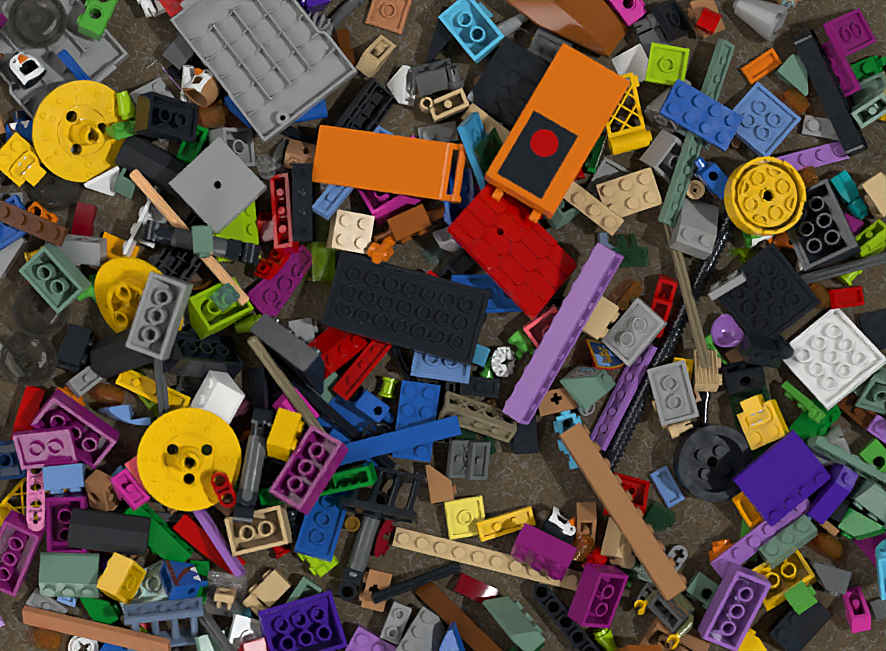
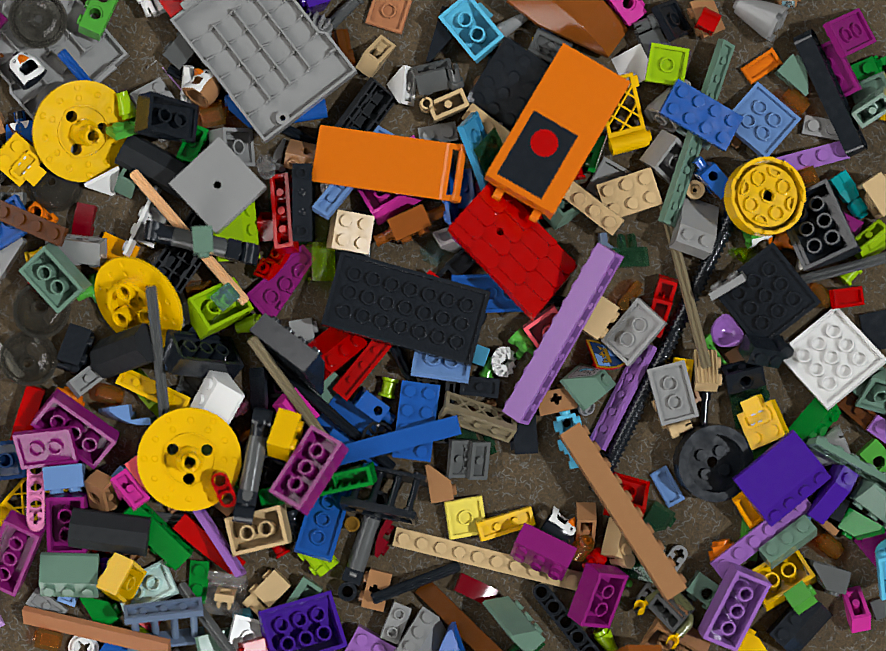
light grey slope [125,272,193,360] -> none
blue torso [158,560,208,600] -> none
orange plate [367,235,396,264] -> none
bright green hinge [781,381,826,423] -> none

